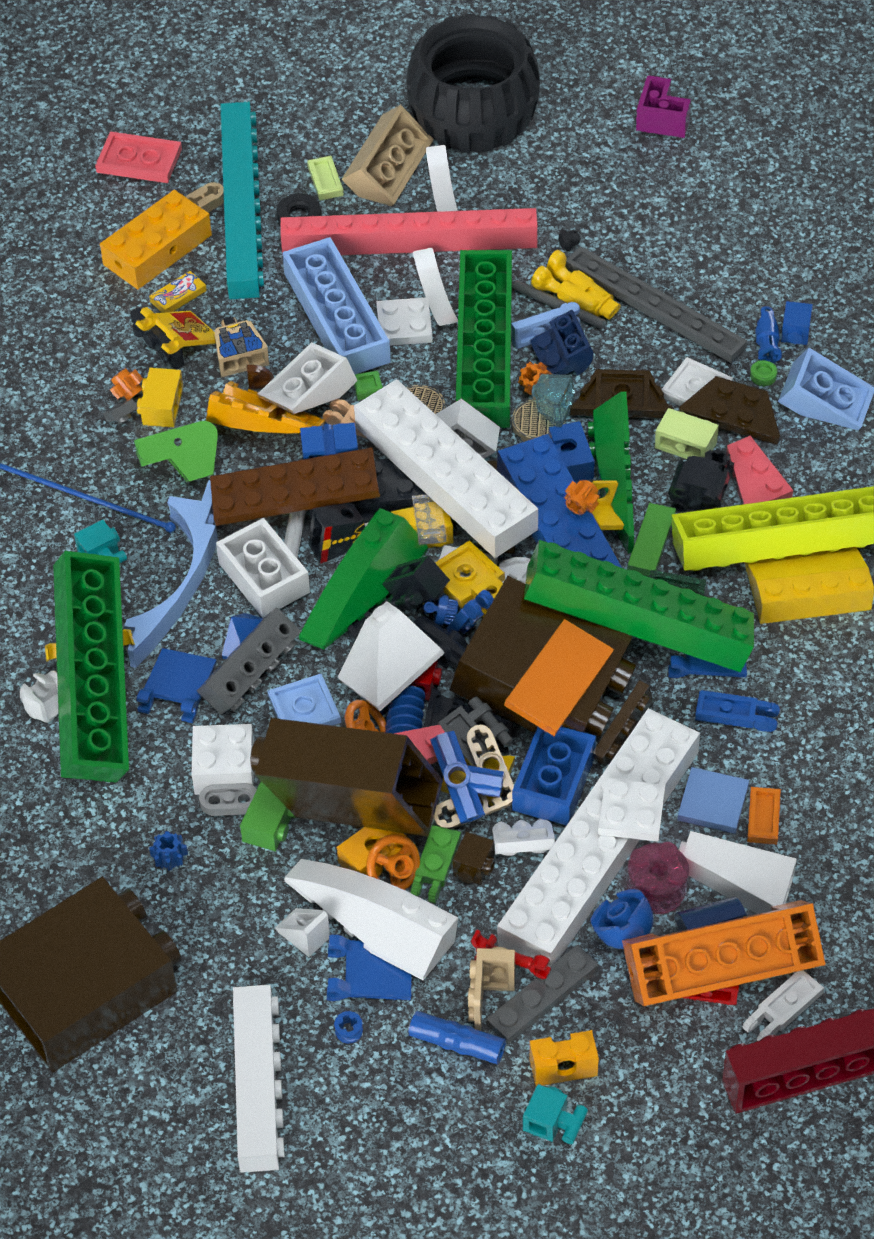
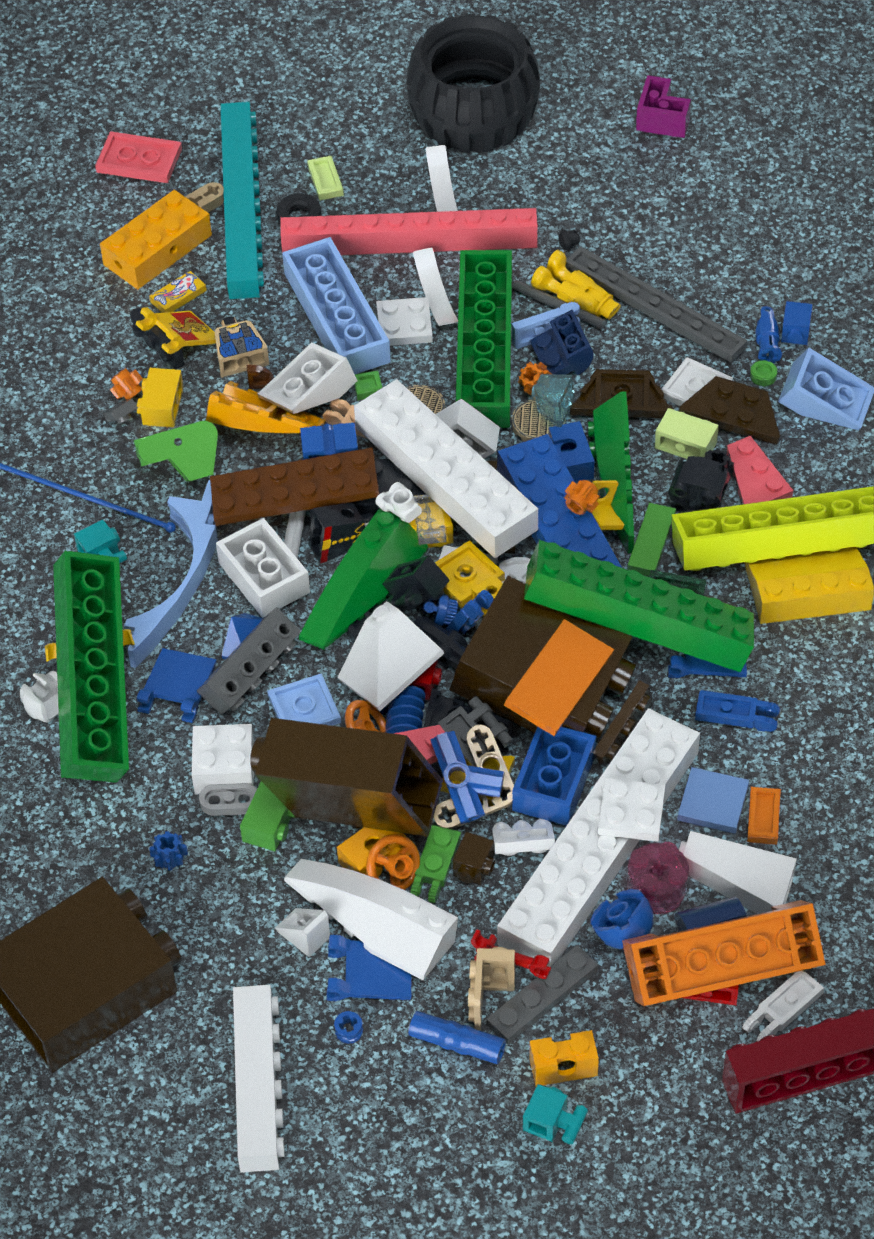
tan slope [342,105,434,206] -> none
none -> white plate [375,482,422,523]

